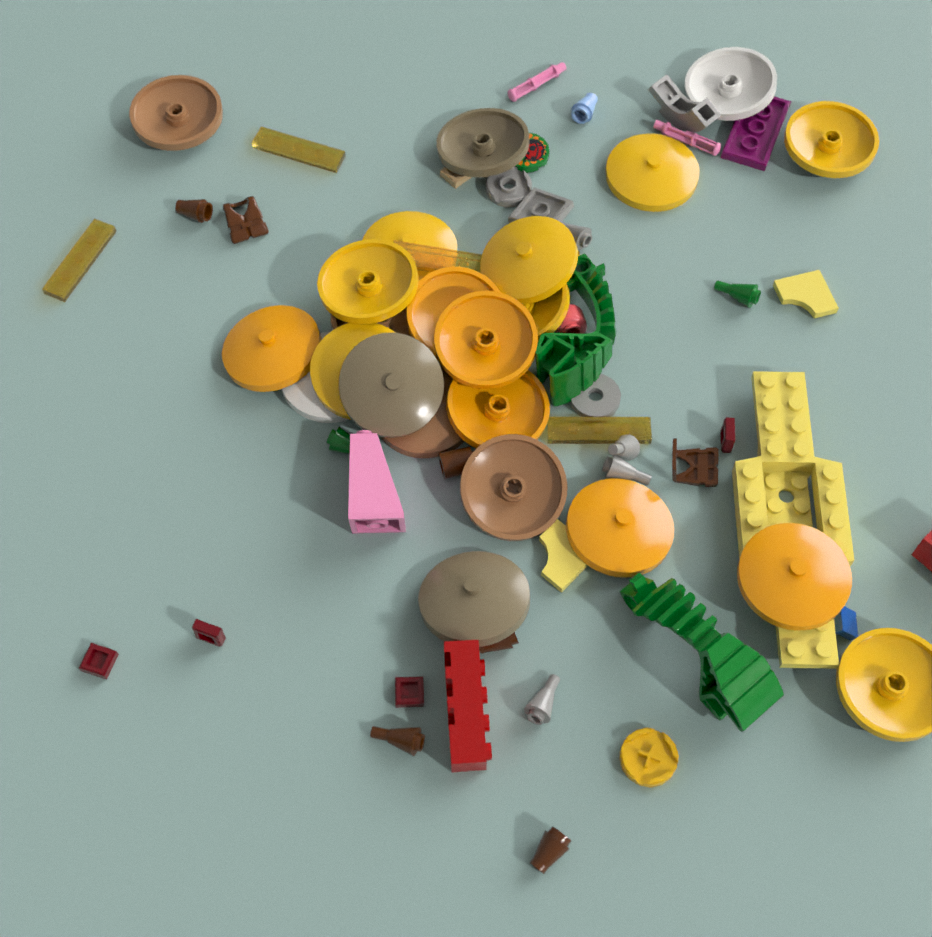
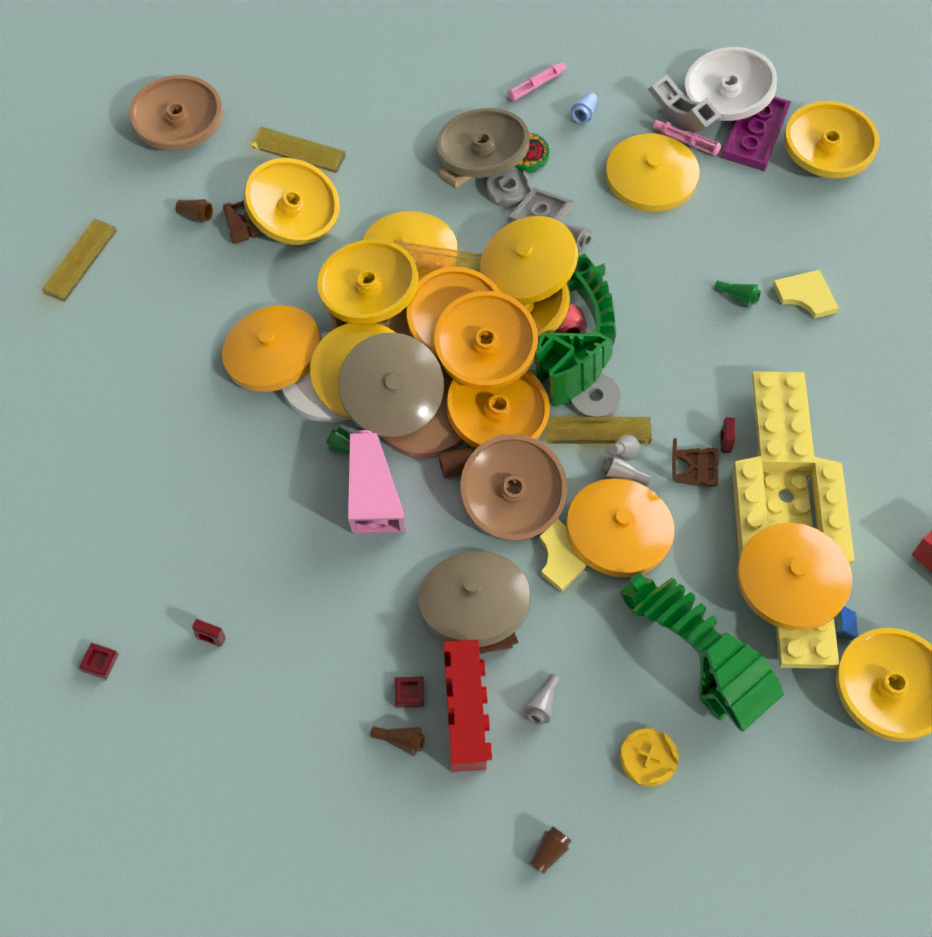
none -> yellow dish [244,158,340,245]

